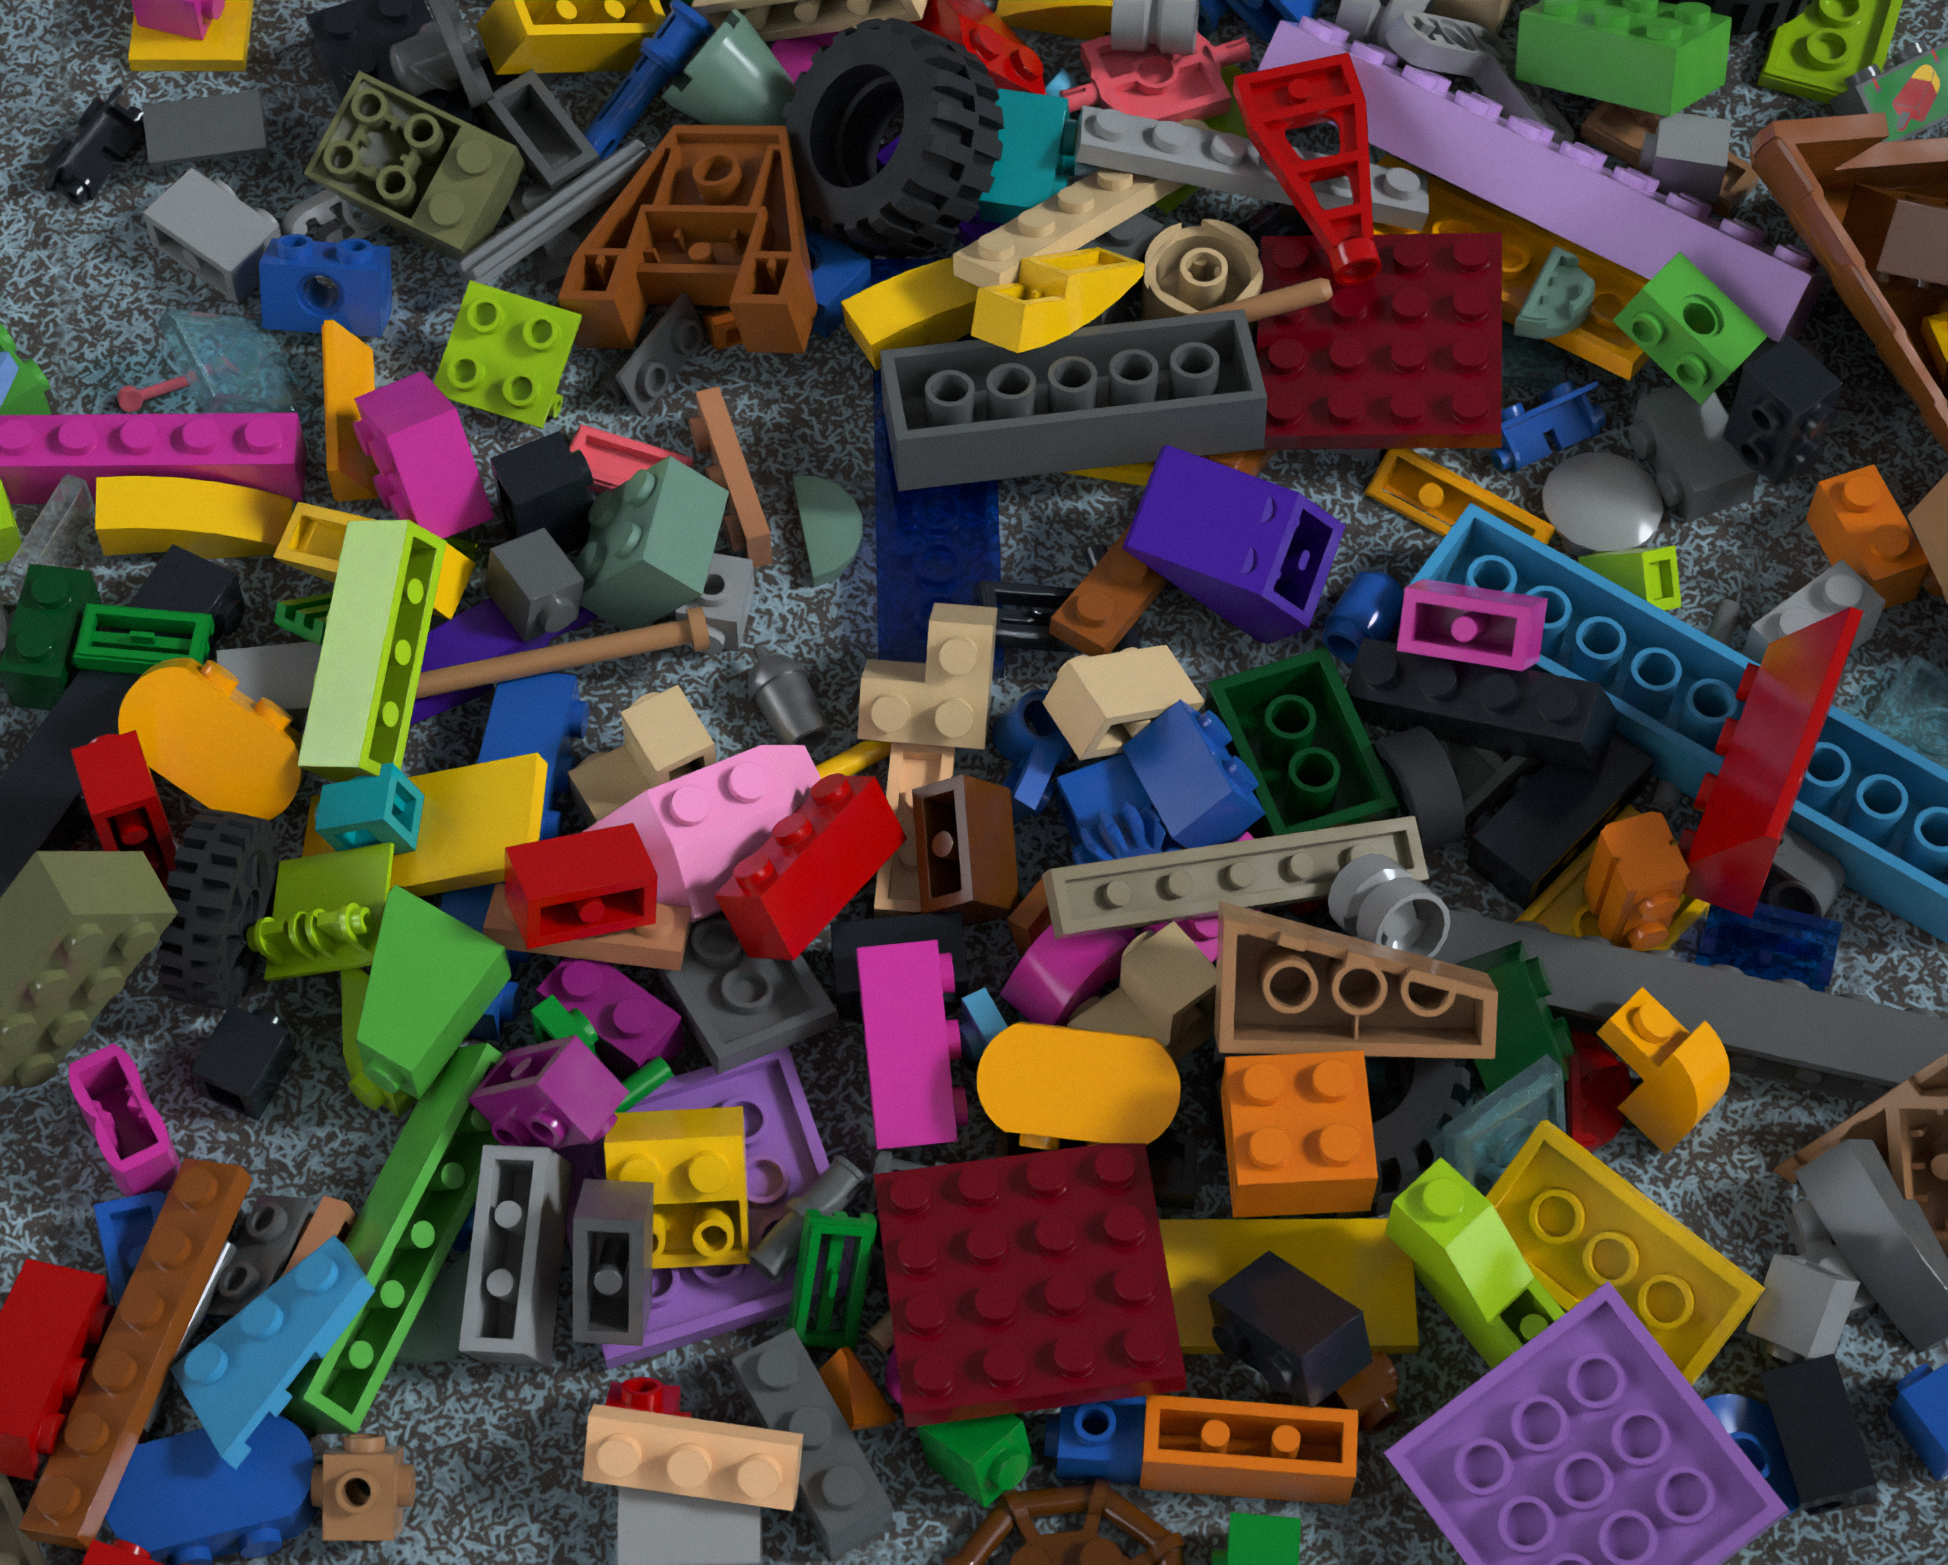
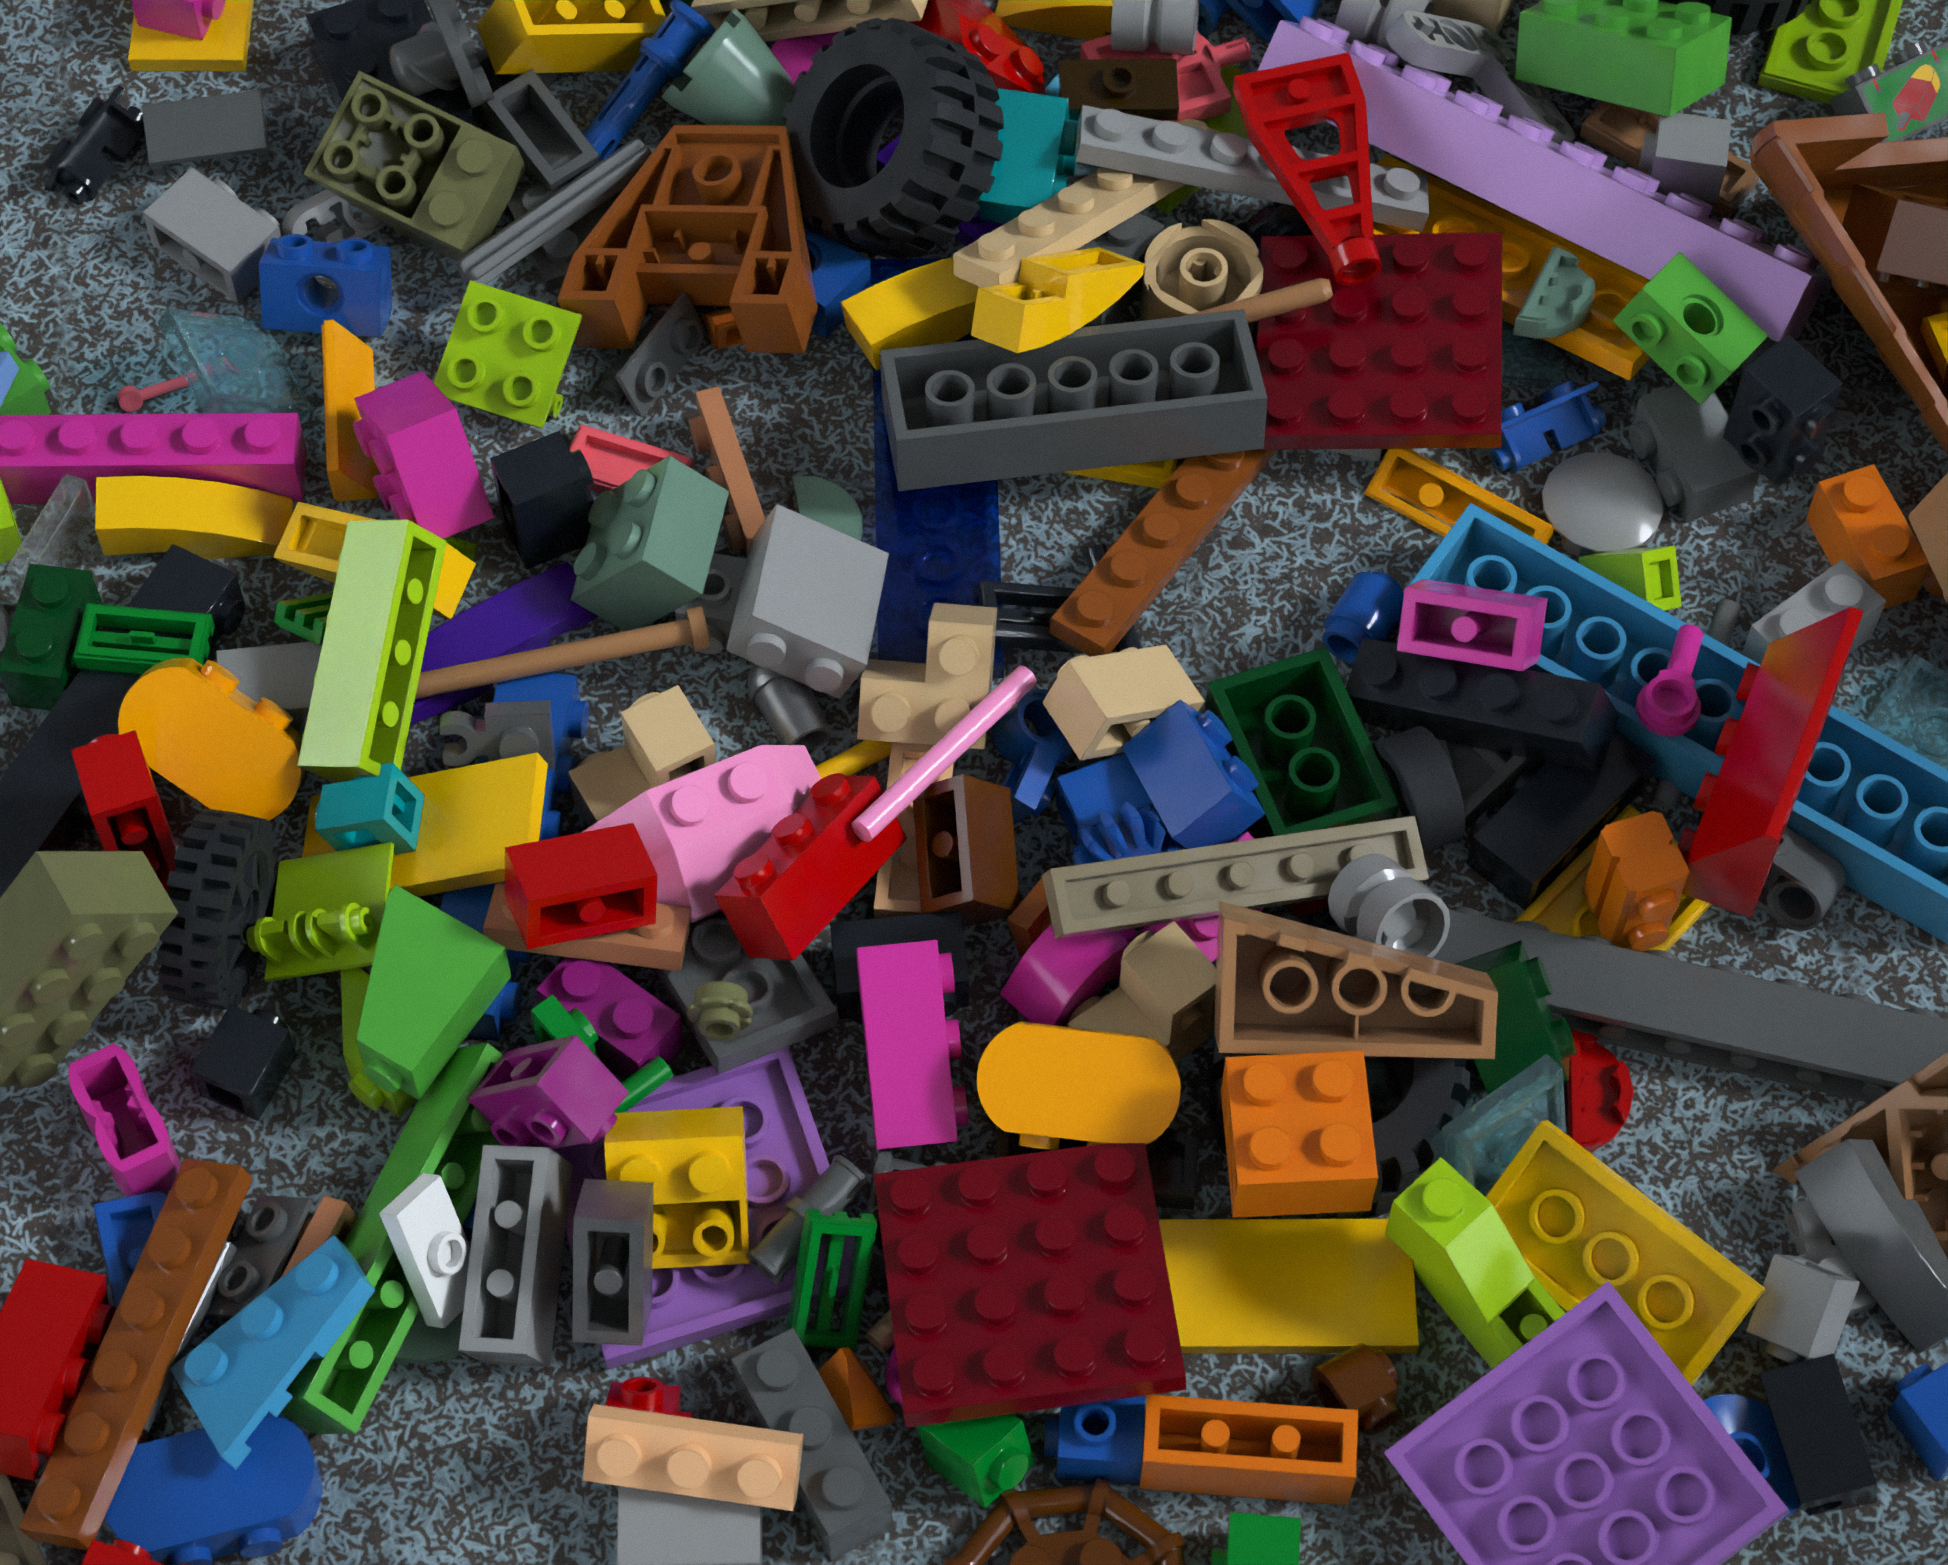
medium nougat brick [311,1433,416,1541] -> none
dark grey brick [485,528,584,641] -> none
medium azure plate [959,988,1008,1063] -> none
dark purple slope [1122,444,1346,644] -> none
black brick [1208,1251,1373,1408] -> none
light orange brick [1596,987,1730,1155] -> none
clear blue hinge [1694,902,1843,993] -> none
none -> white plate [379,1173,471,1328]
none -> dark grey plate [439,700,555,769]
none -> olive plate [686,981,753,1040]
none -> light grey brick [726,504,889,699]
none -> bright pink bar [852,666,1037,842]
none -> dark brown plate [1058,59,1179,121]
none -> dark pink plate [1636,624,1703,737]

